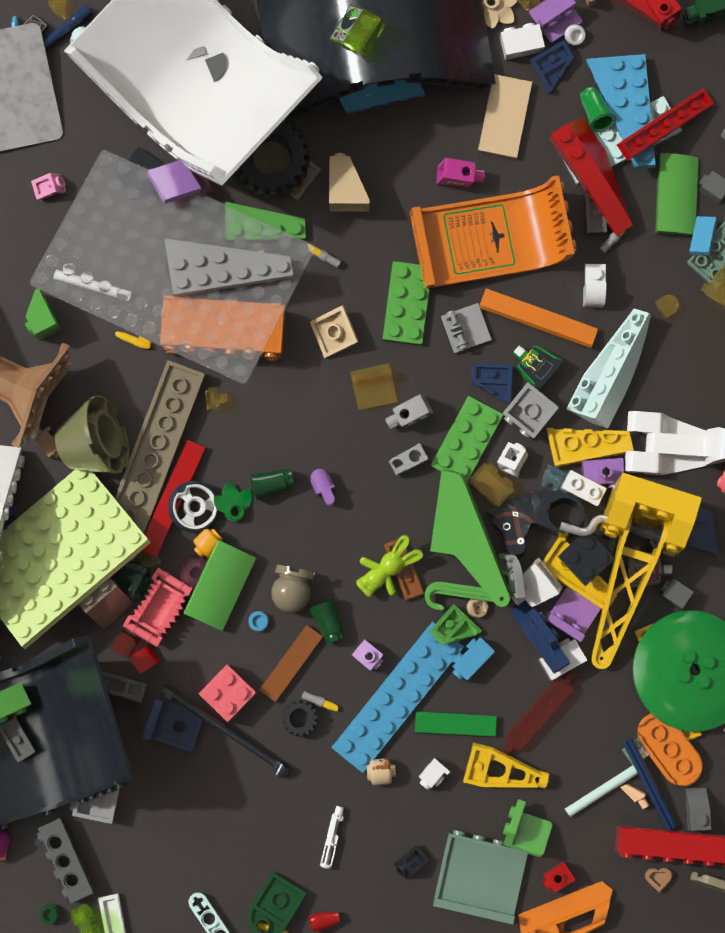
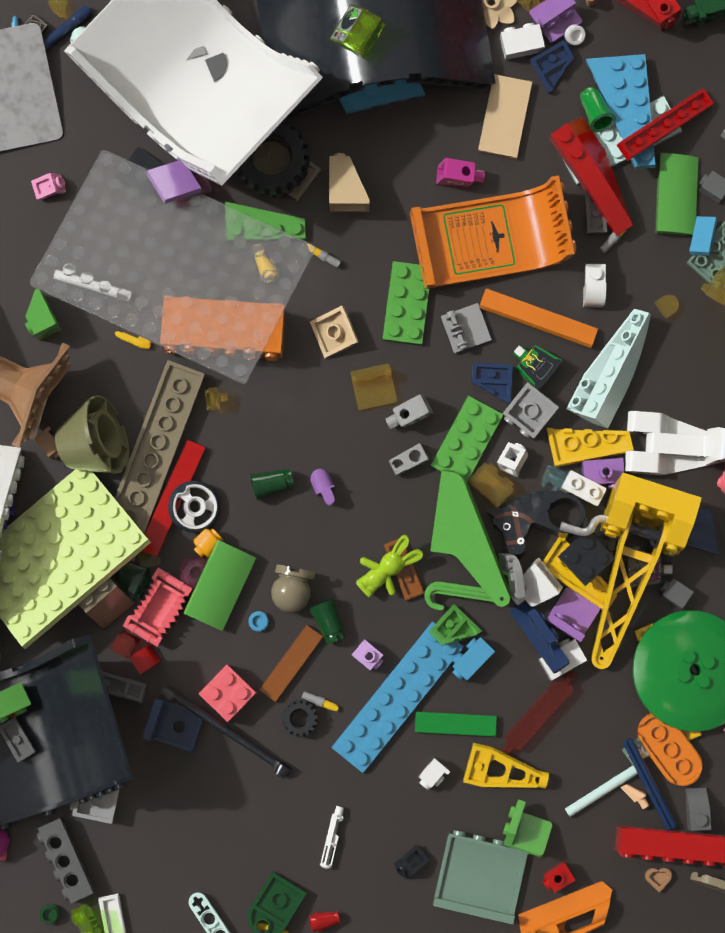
light grey wing [164,238,293,297] -> none
green plate [214,482,252,522] -> none
tan head [366,758,396,786] -> none
tan tile [467,599,488,618] -> none

